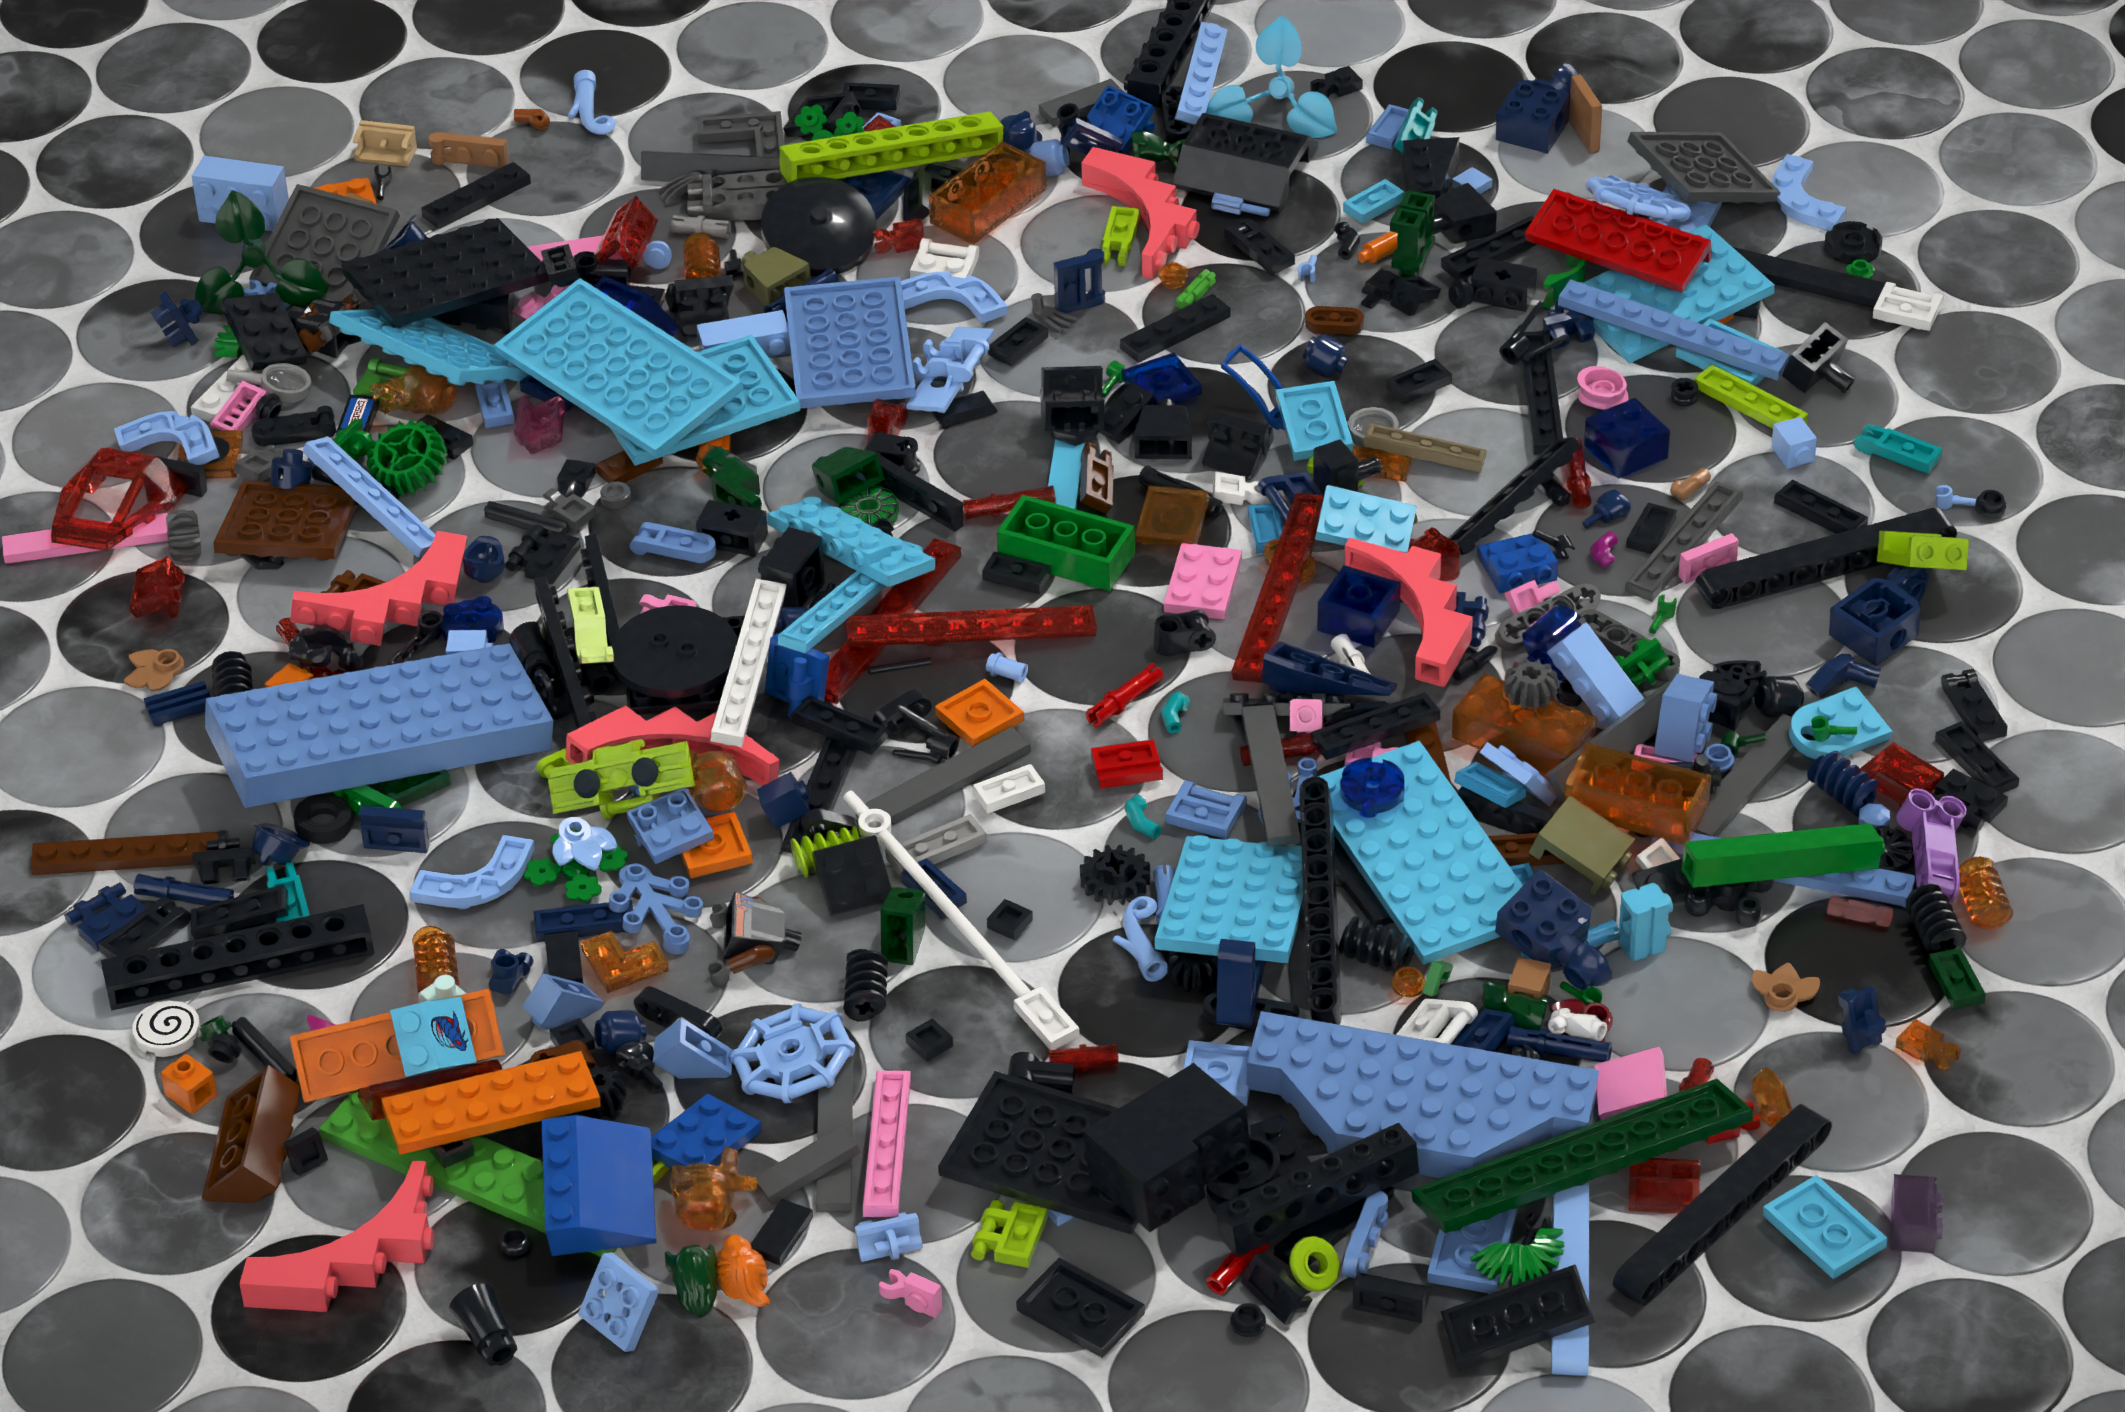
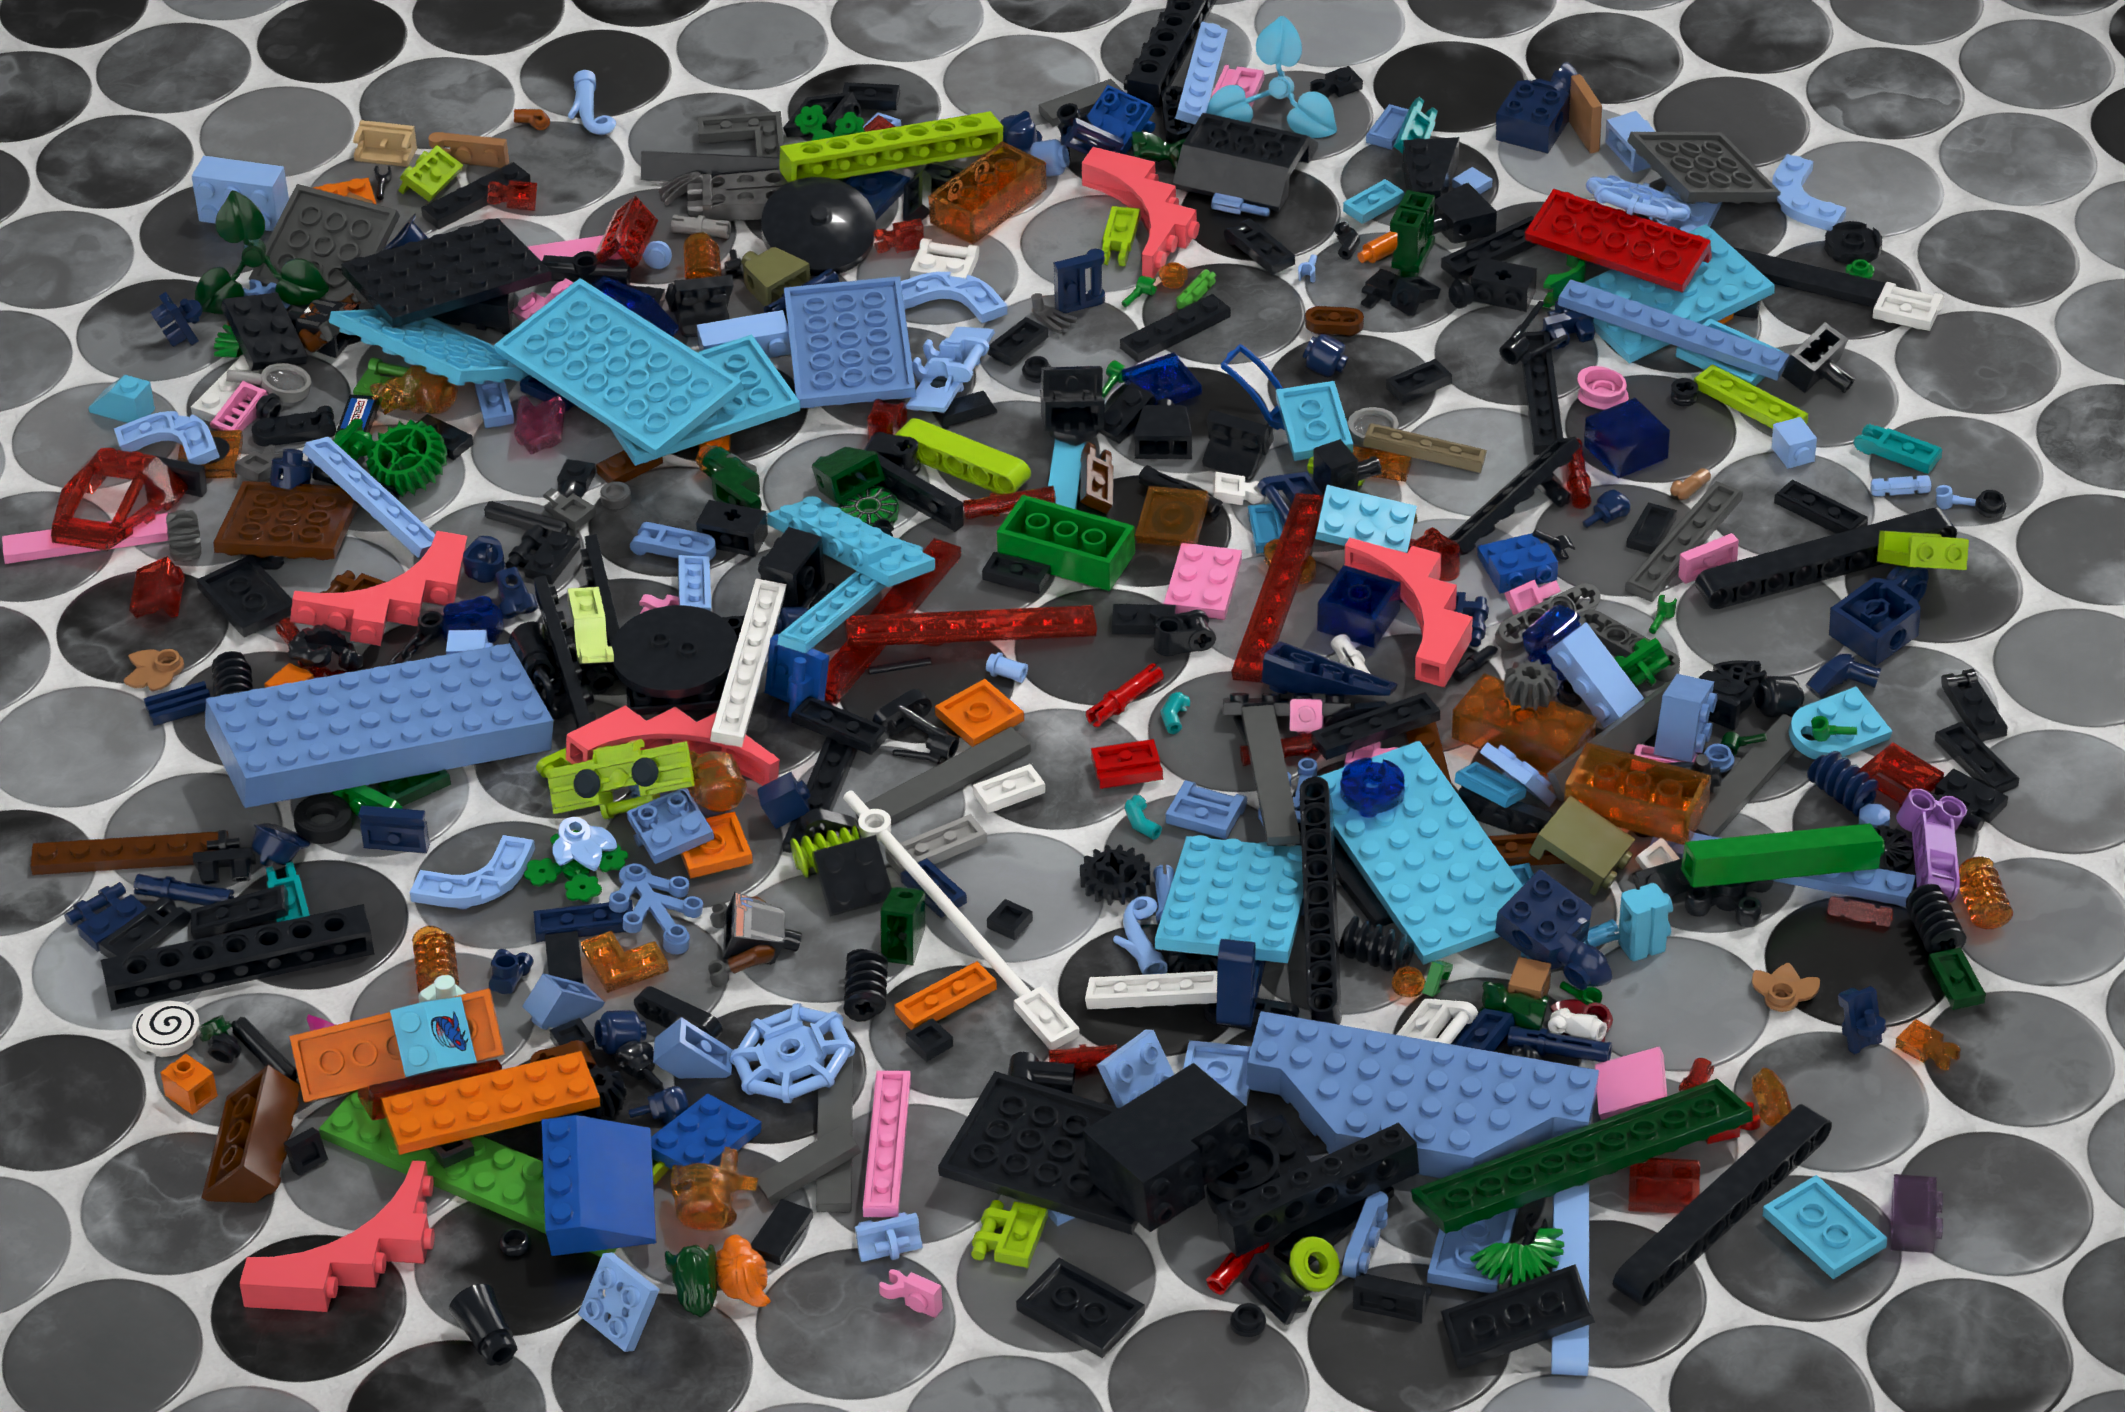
black plate [541,244,579,287] -> none
magenta arm [1590,531,1618,568] -> none
none -> medium azure slope [88,375,155,423]
none -> black plate [197,555,292,638]
none -> lime bracket [398,145,463,202]
none -> clear red plate [487,180,537,211]
none -> dark blue plate [495,567,539,619]
none -> dark blue piece [628,1086,689,1125]
none -> light blue plate [678,555,711,611]
none -> orange plate [894,961,997,1030]
none -> lime beam [895,418,1031,497]
none -> black plate [1022,356,1051,383]
none -> white plate [1085,971,1217,1009]
none -> light blue plate [1097,1030,1174,1108]
none -> black plate [1112,604,1176,635]
none -> green hand [1121,276,1157,307]
none -> bright pink plate [1211,65,1264,107]
none -> light blue brick [1605,111,1655,173]
none -> light blue axle [1870,475,1931,497]

